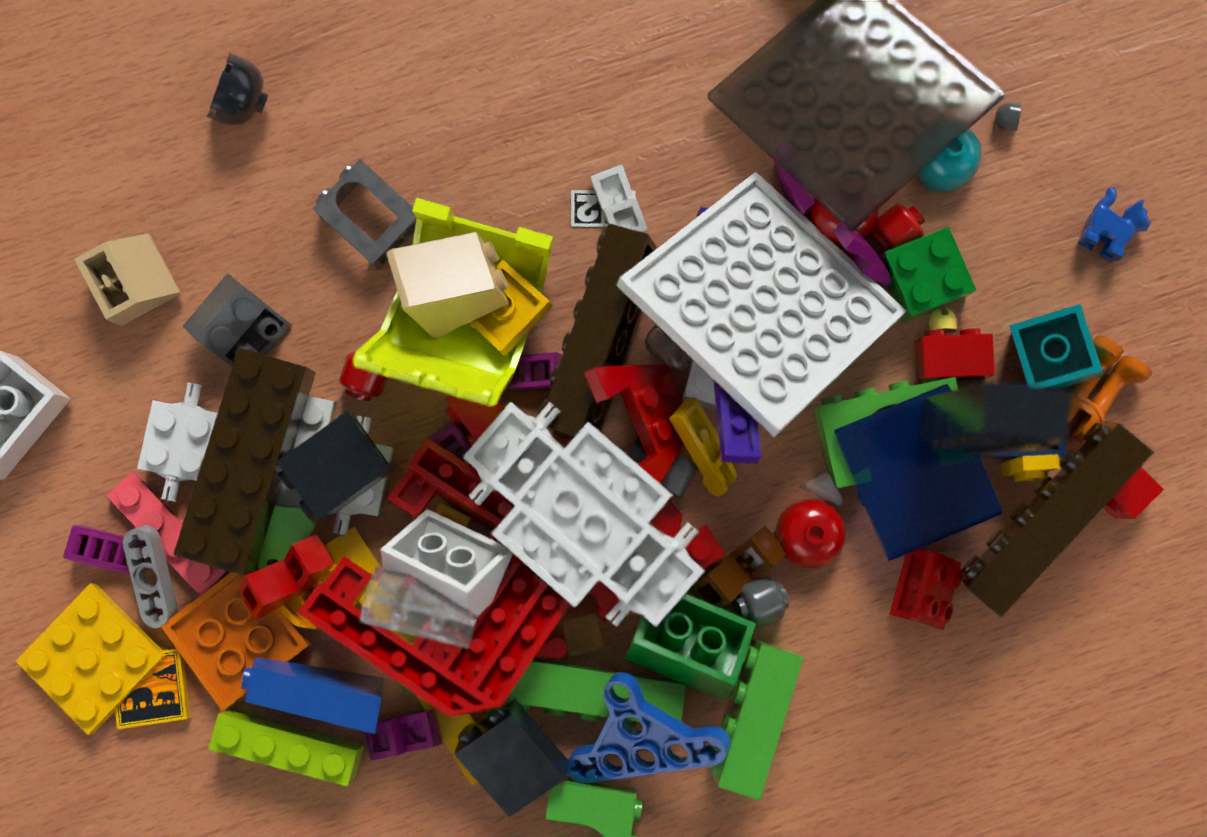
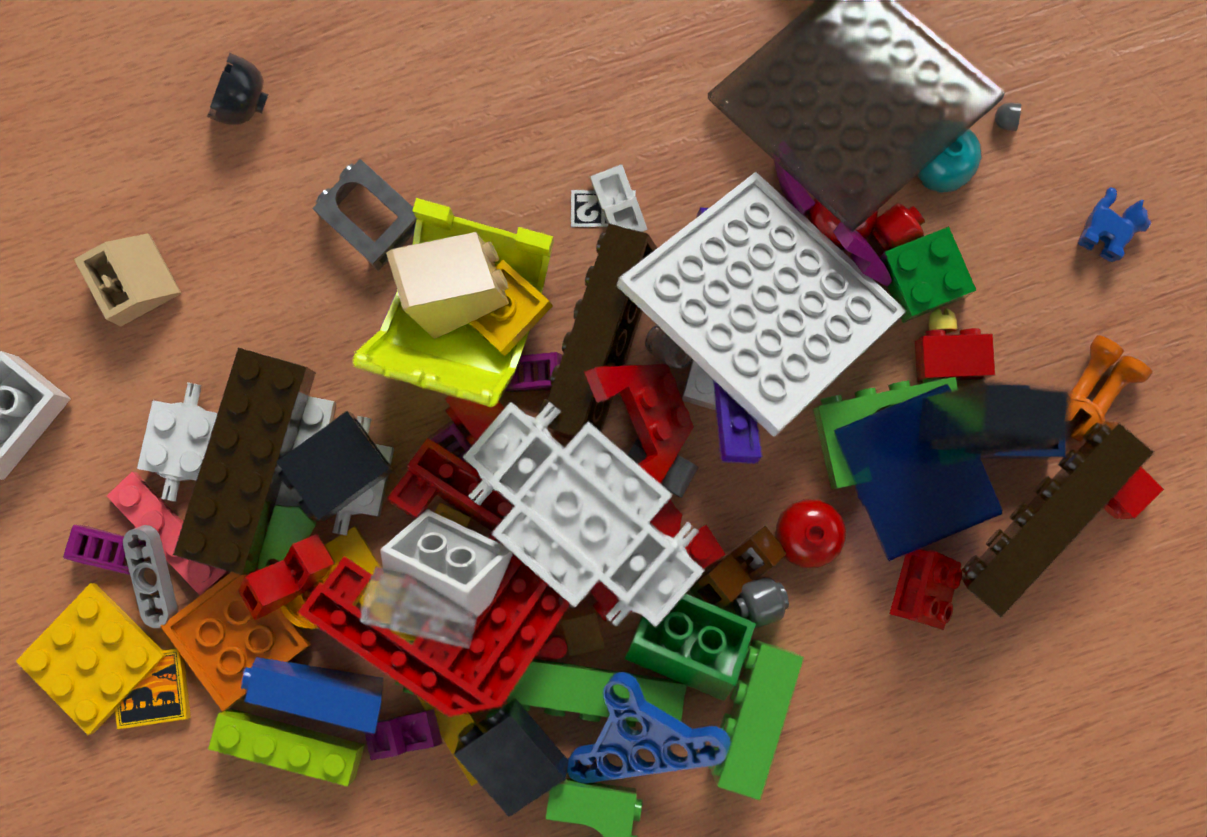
dark grey slope [183,273,292,366] -> none
red head [339,352,388,401] -> none
yellow hinge [670,397,737,497] -> none
clear slope [799,473,843,507] -> none
yellow plate [1001,454,1060,482] -> none
teal brick [1009,303,1103,389] -> none

